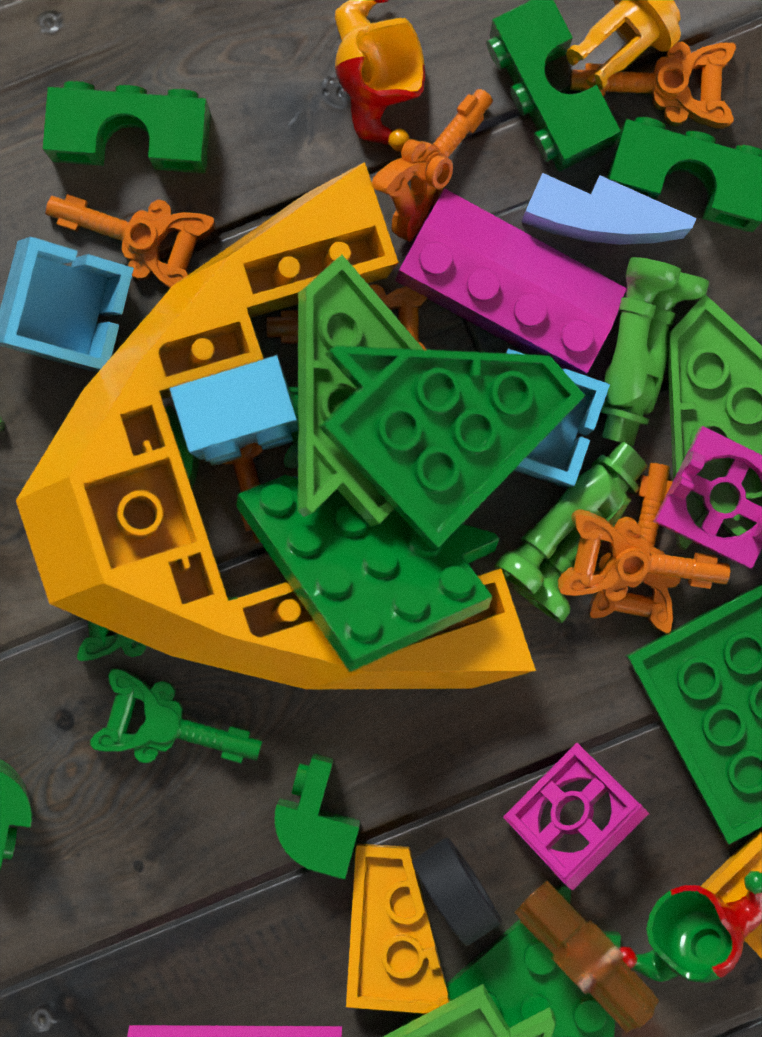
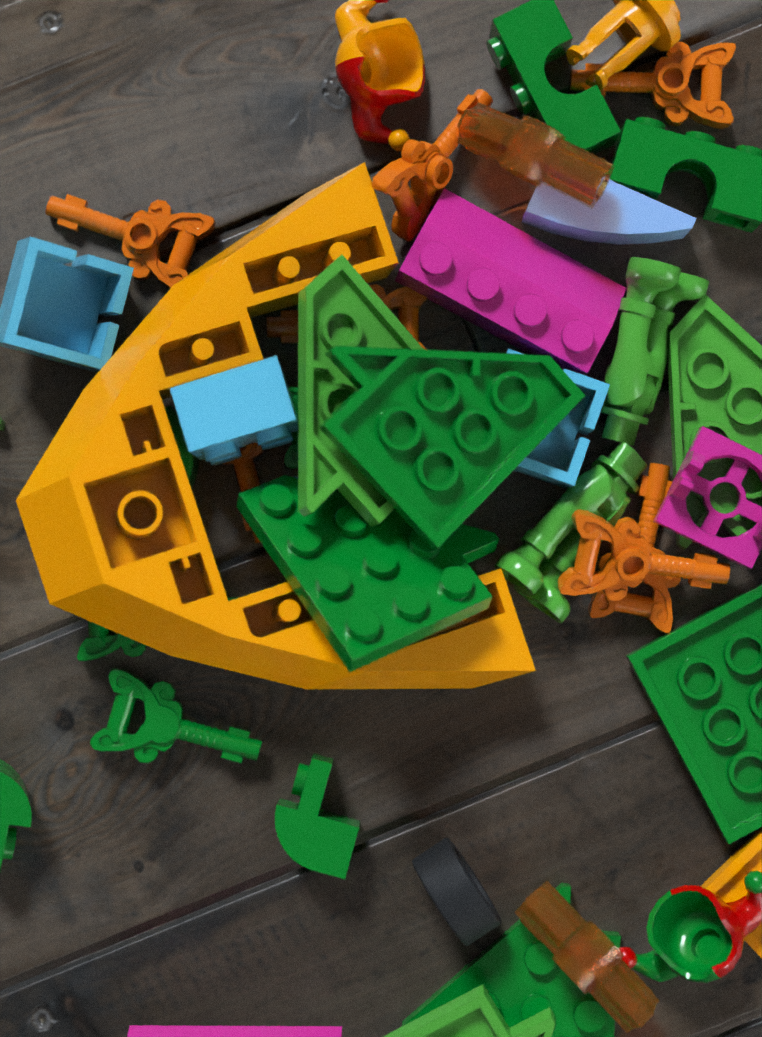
green arch [43,81,211,173] -> none
light orange wing [346,843,451,1014] -> none
dark pink piece [503,743,649,891] -> none
none -> clear orange piece [457,102,614,209]

